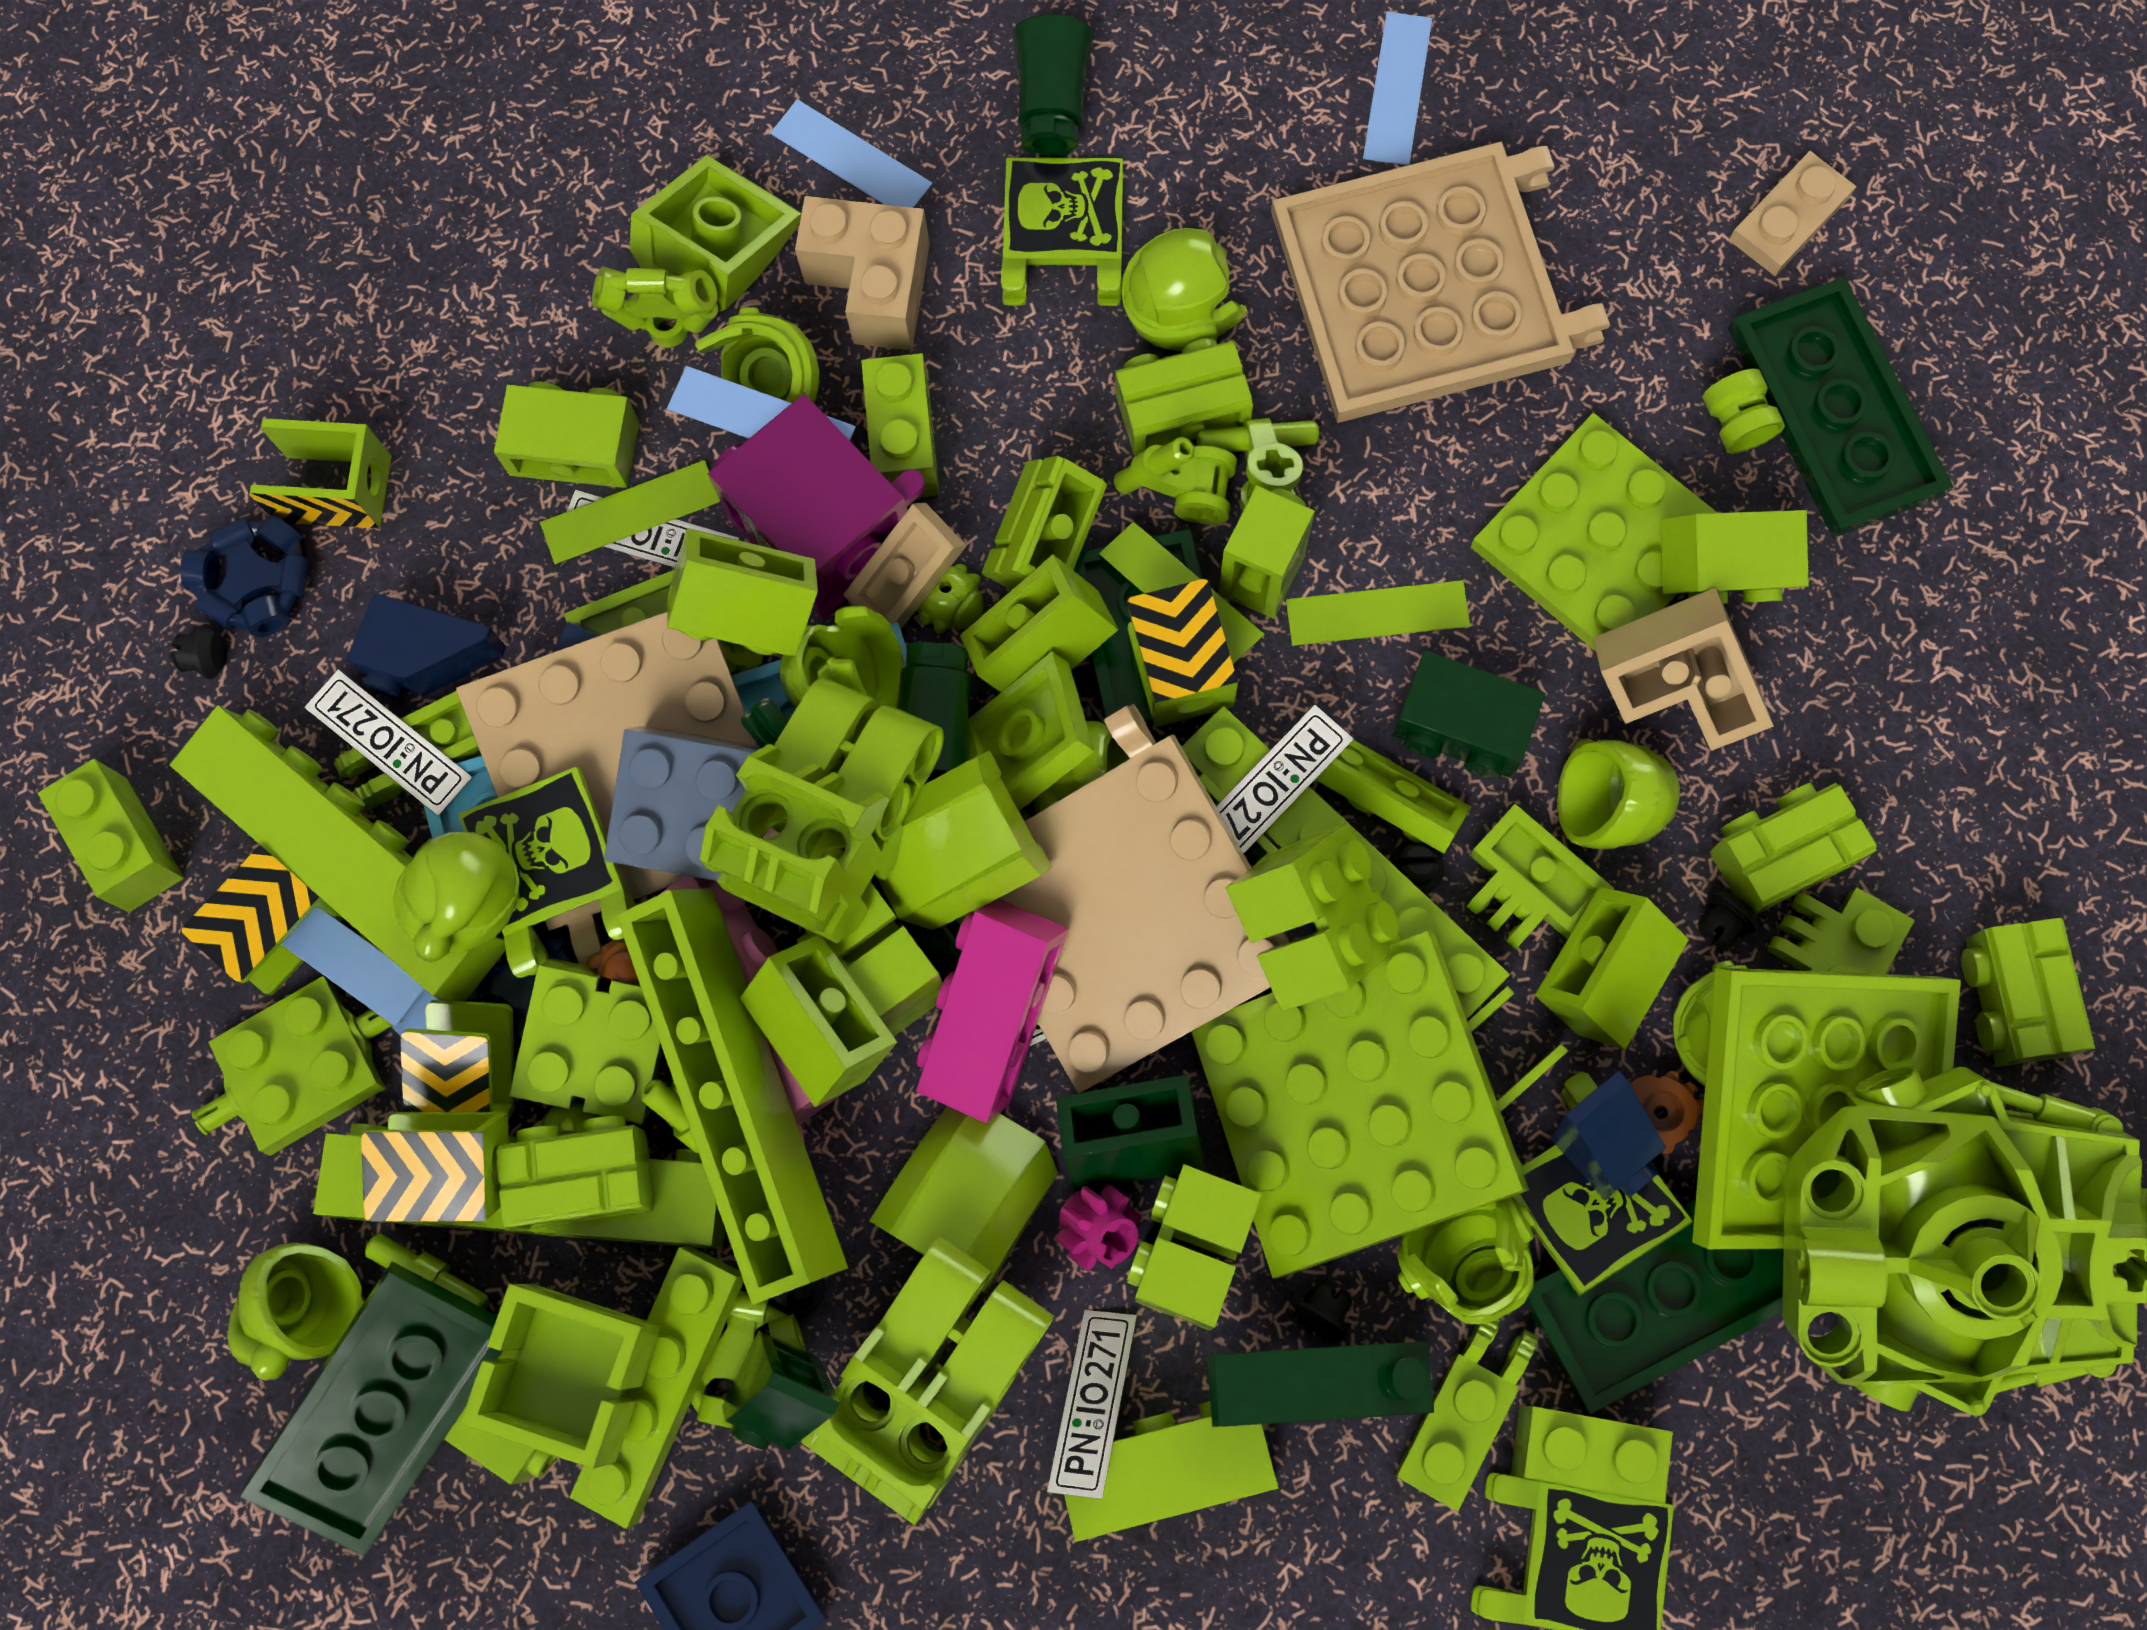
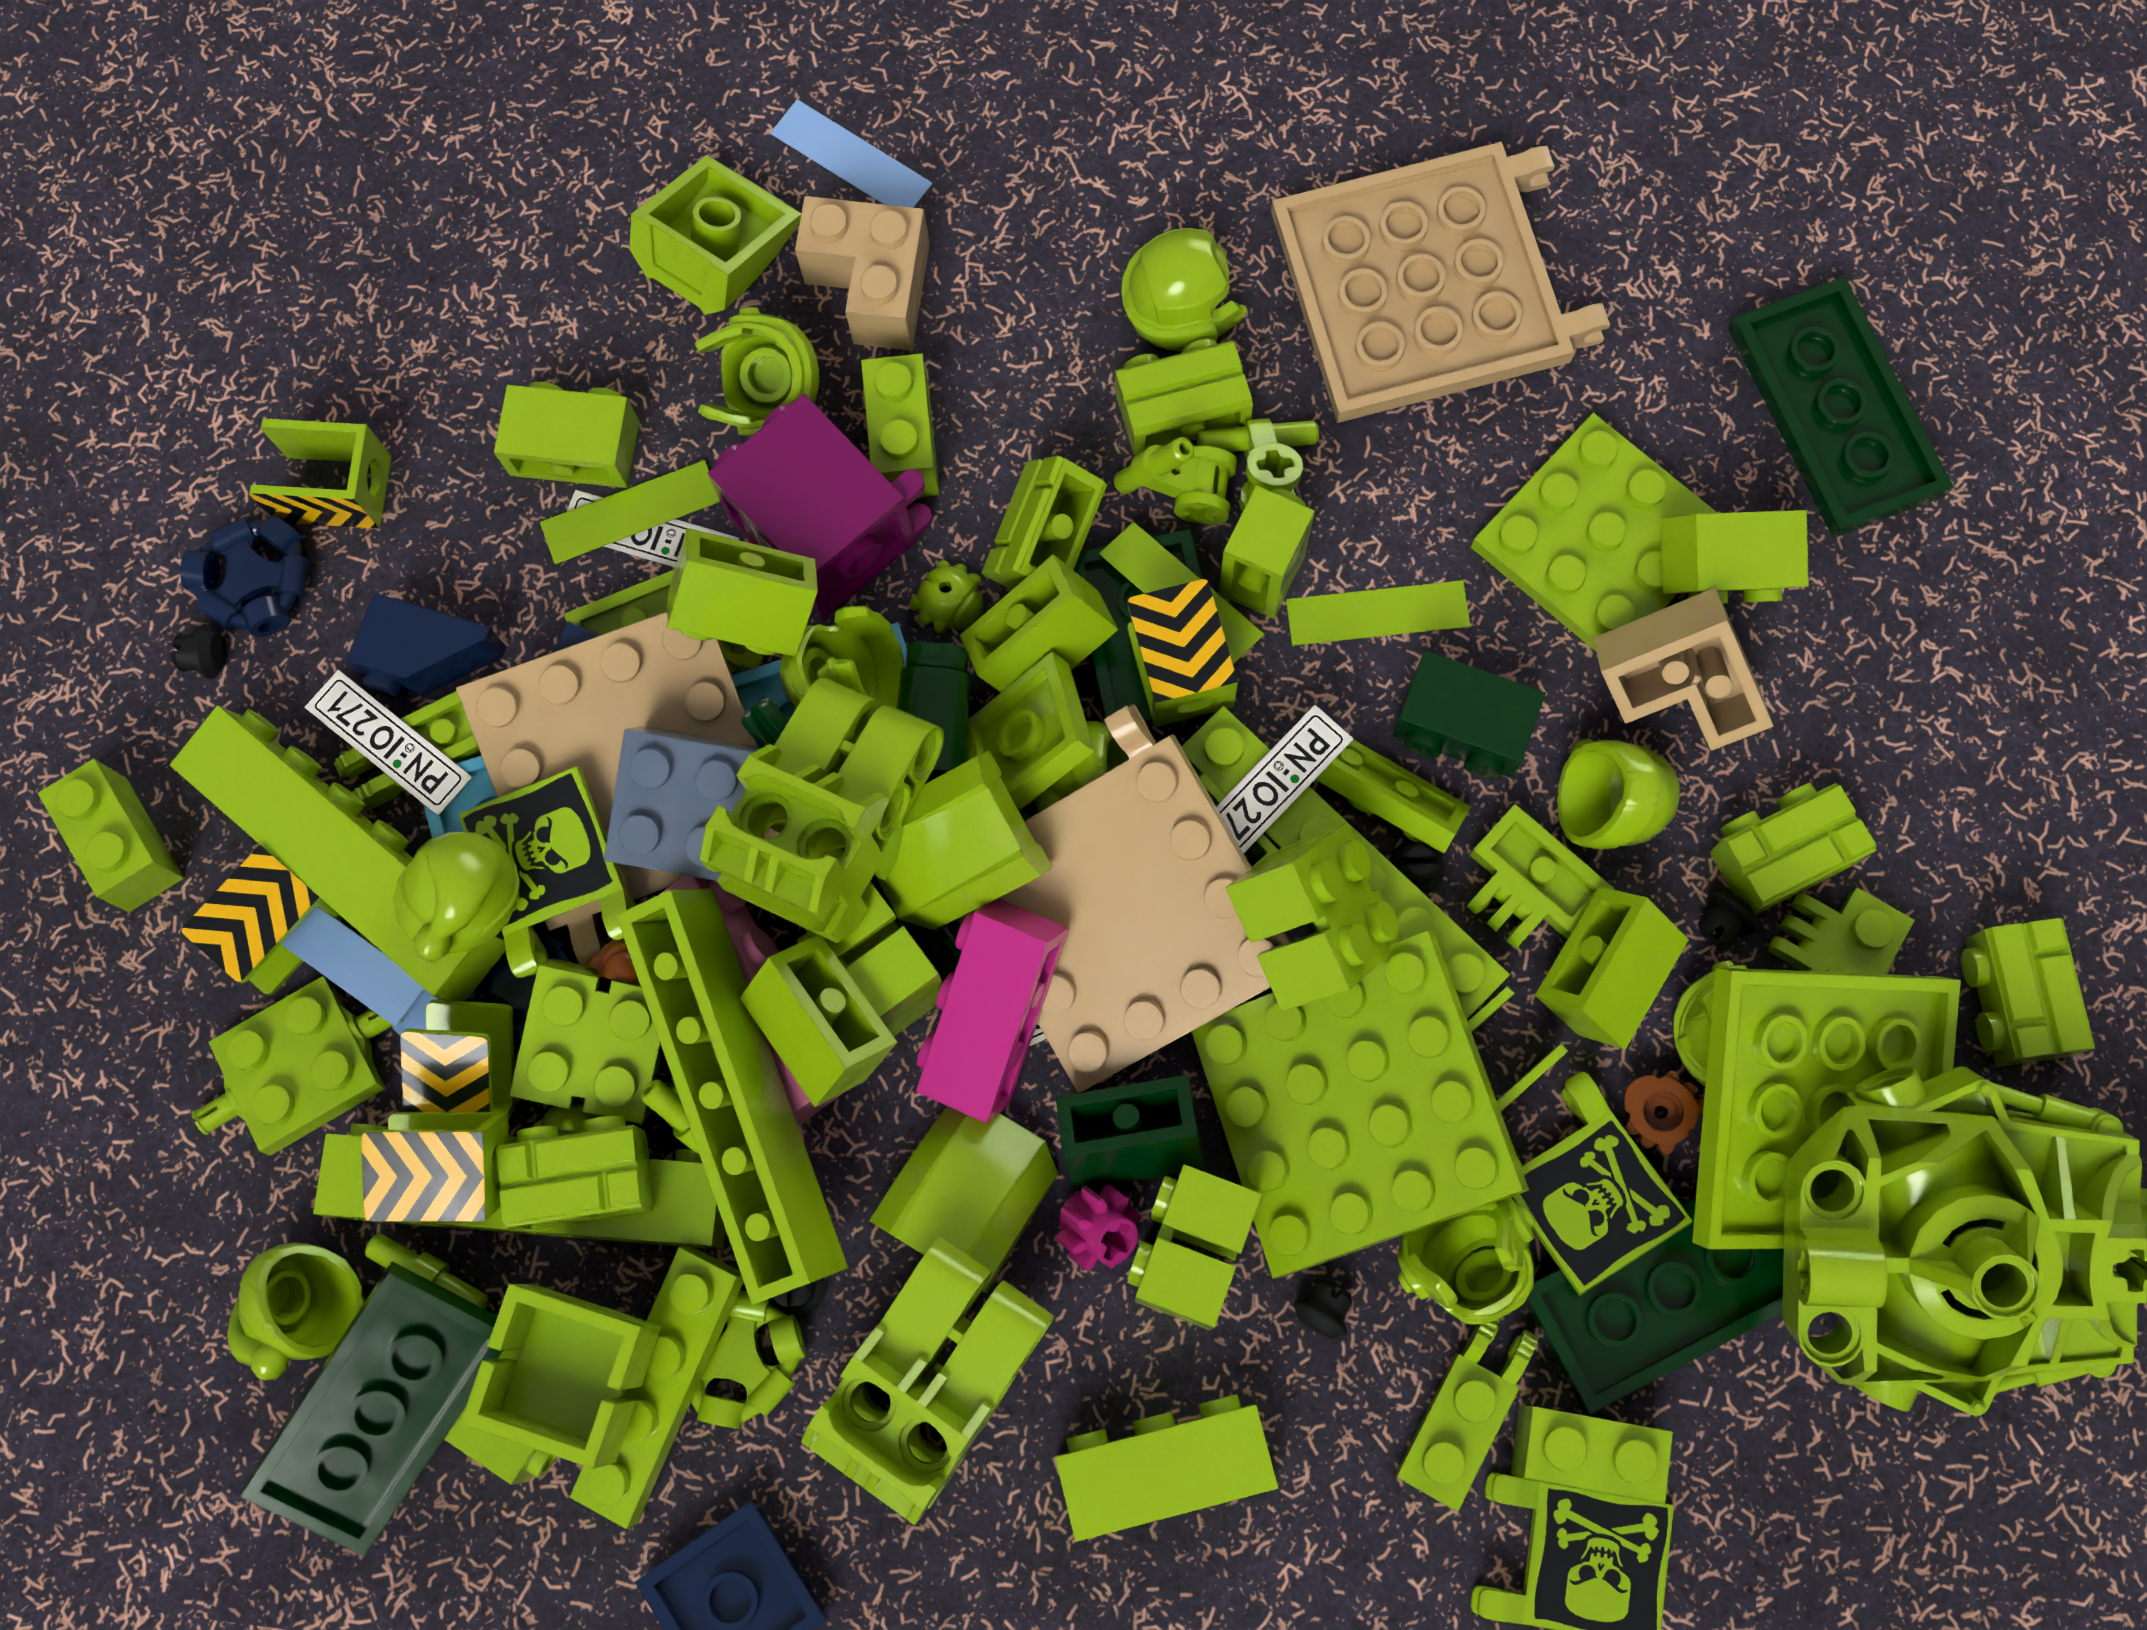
lime piece [592,266,718,348] -> none
light blue sticker [667,366,856,441] -> none
dark green slope [722,1331,839,1450] -> none
tan plate [843,503,966,629] -> none
flag [1001,158,1123,306] -> none
dark green plant [1013,14,1094,157] -> none
white sticker [1047,1310,1137,1499] -> none
dark green slope [1207,1341,1434,1427] -> none
light blue sticker [1363,12,1432,166] -> none
dark blue slope [1550,1071,1666,1201] -> none
lime wheel [1702,369,1785,454] -> none
tan plate [1729,151,1857,277] -> none

